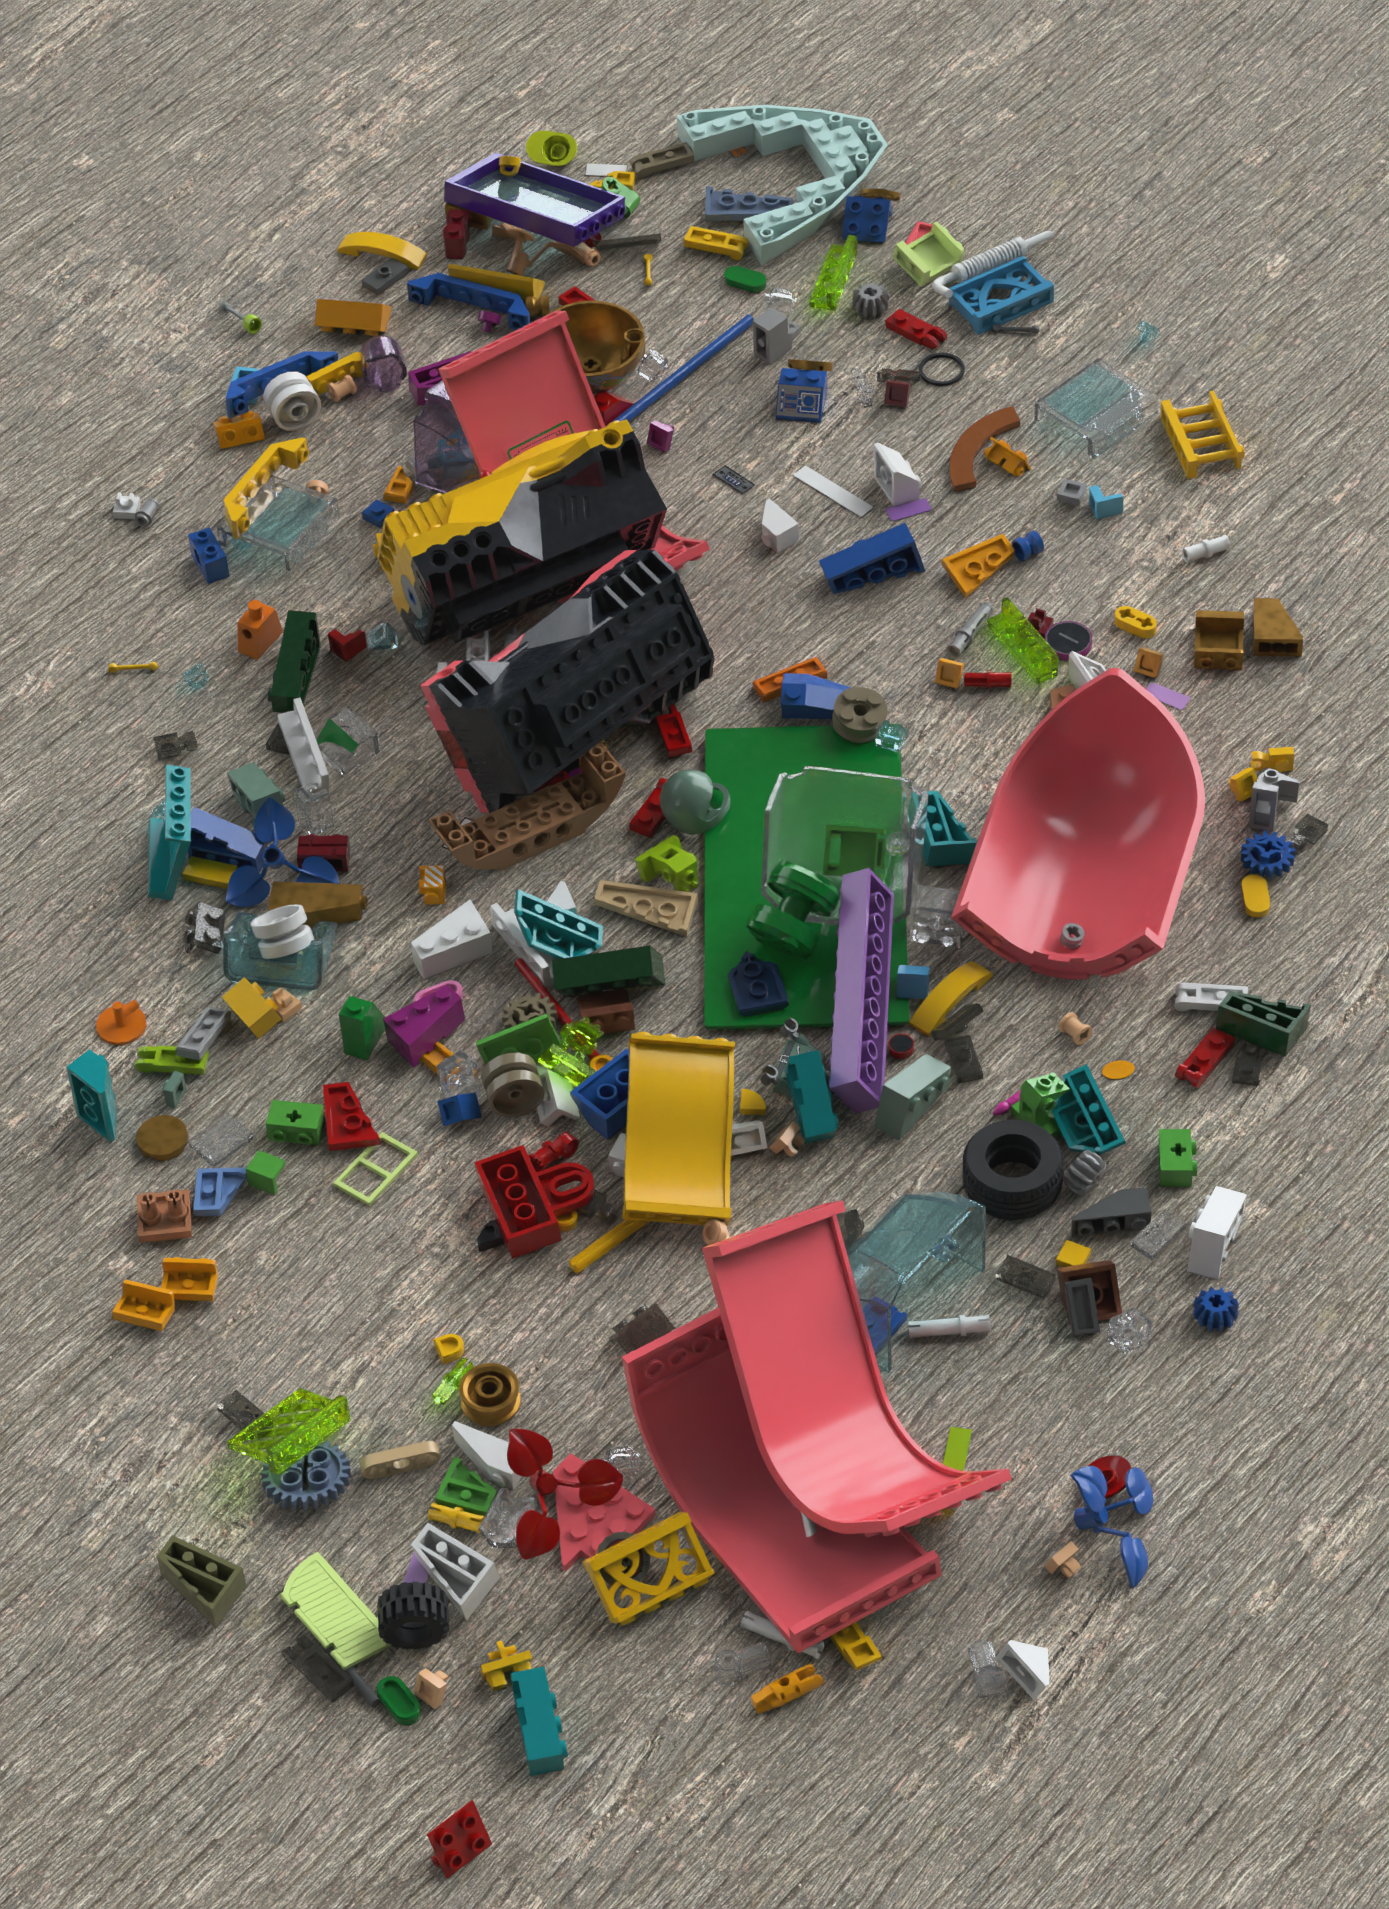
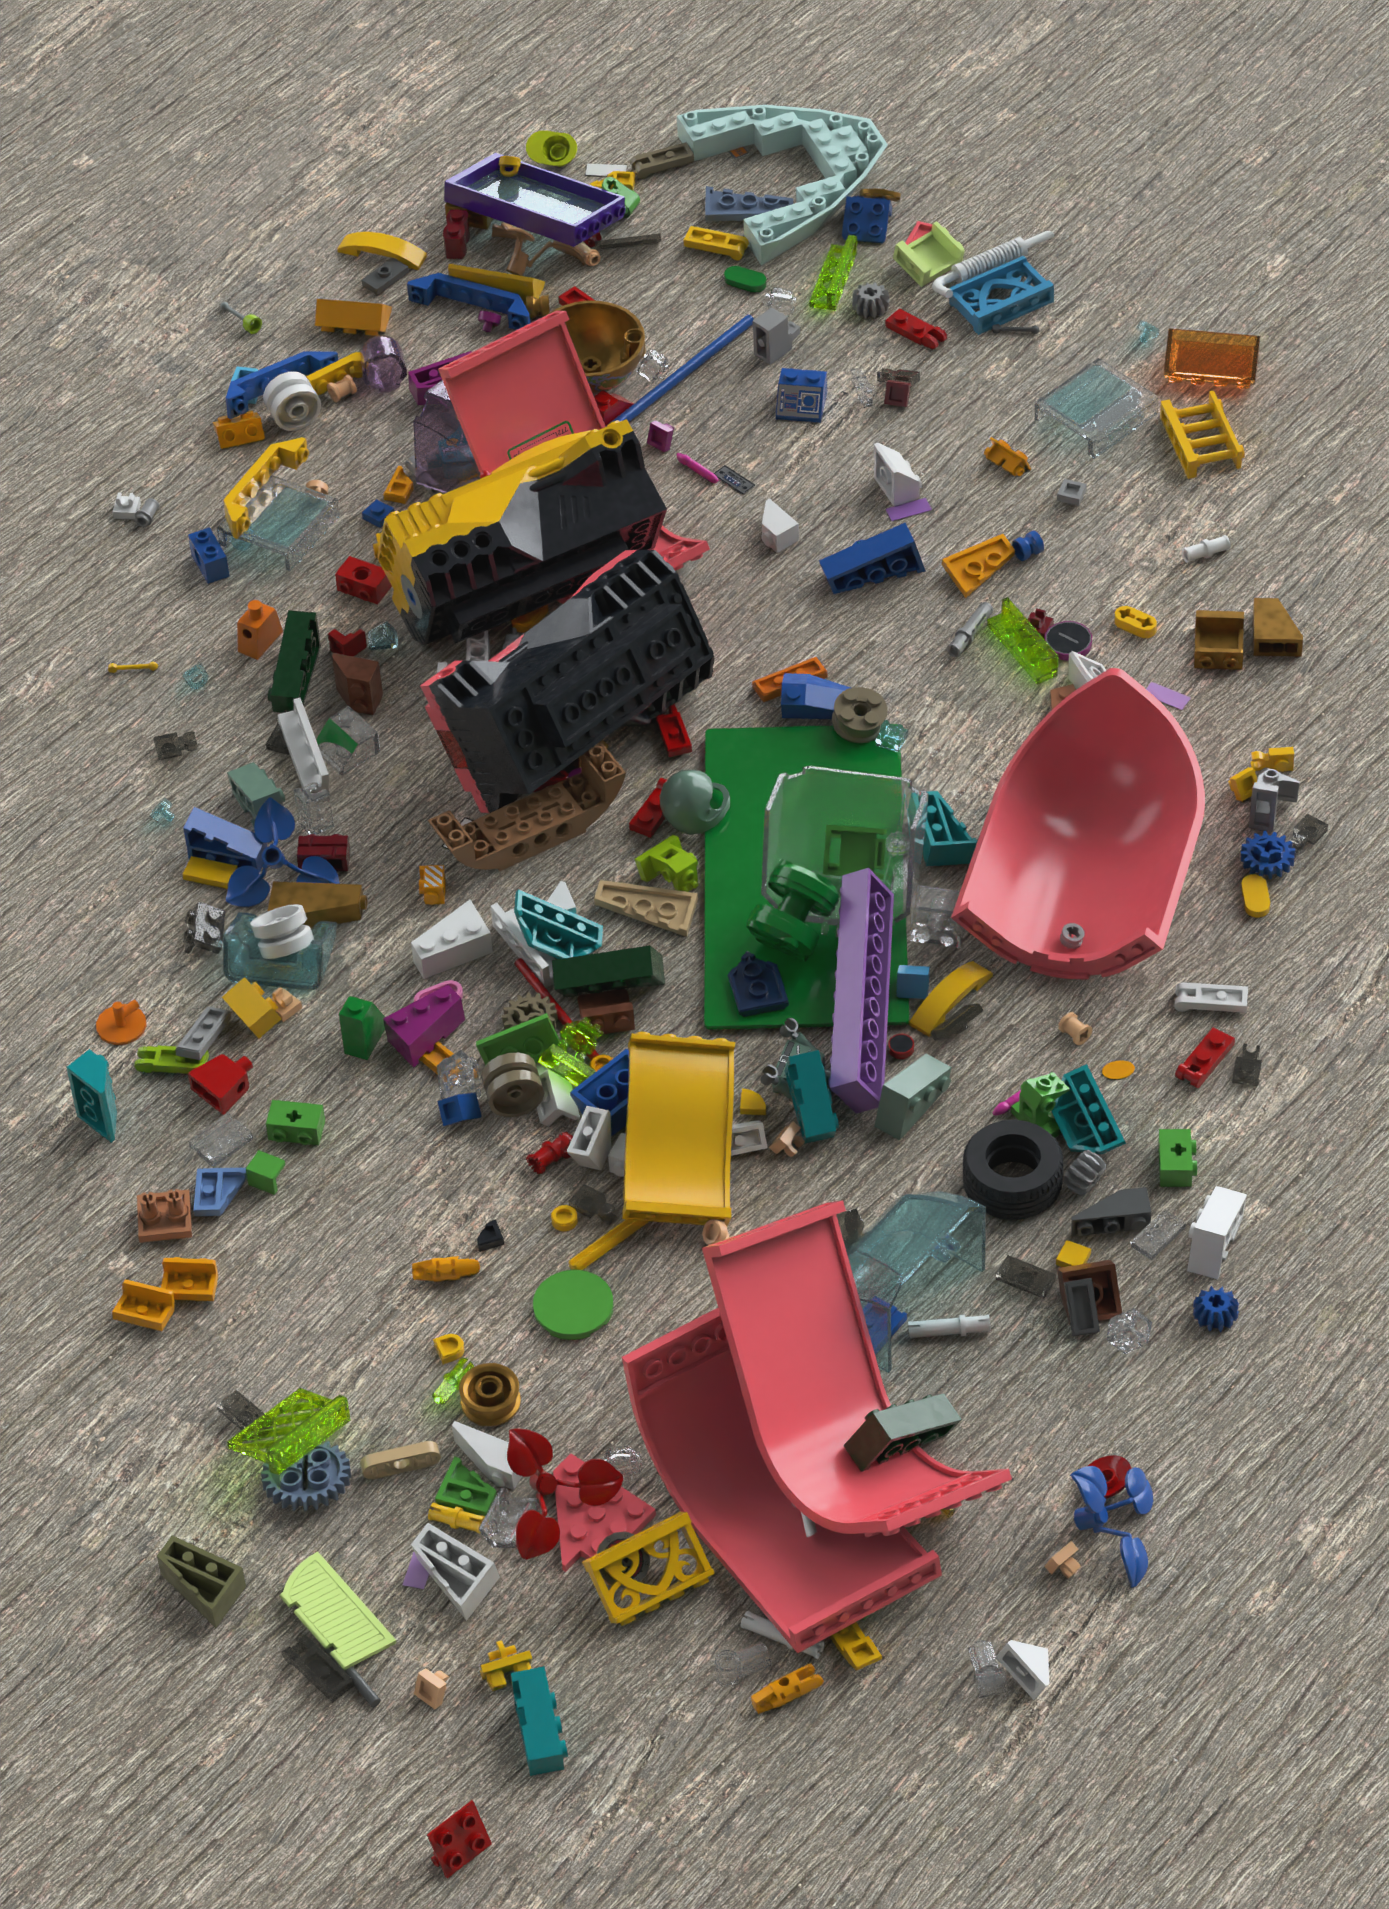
pearl gold tile [136,1115,189,1161] -> none
teal panel [148,765,191,900] -> none
sand green plate [162,1071,187,1109] -> none
red wing [323,1082,381,1151] -> none
yellowish green window [332,1132,418,1206] -> none
green tile [376,1676,421,1725] -> none
black tyre [377,1581,449,1650] -> none
red brick [474,1145,595,1259] -> none
clear smoke bracket [609,1302,675,1354] -> none
yellow hinge [644,254,653,286] -> none
pearl gold tile [788,359,833,371] -> none
white sticker [794,466,873,517] -> none
black piece [919,353,965,386] -> none
light orange tile [934,658,964,689] -> none
lime sticker [943,1427,972,1471] -> none
clear smoke plate [945,1035,983,1084] -> none
dark orange tile [950,406,1020,492] -> none
red axle [964,670,1012,689] -> none
medium azure panel [1089,485,1124,519] -> none
pearl gold tile [1134,647,1164,678] -> none
dark green wedge [1215,991,1311,1057] -> none
none -> red torso [188,1054,253,1115]
none -> copper slope [332,653,383,715]
none -> red brick [335,556,392,605]
none -> light orange hinge [412,1256,481,1282]
none -> light orange tile [511,605,549,633]
none -> bright green tile [533,1270,614,1340]
none -> white slope [567,1106,611,1170]
none -> dark pink piece [677,453,718,483]
none -> wedge [843,1393,962,1472]
none -> clear orange windscreen [1164,328,1261,389]

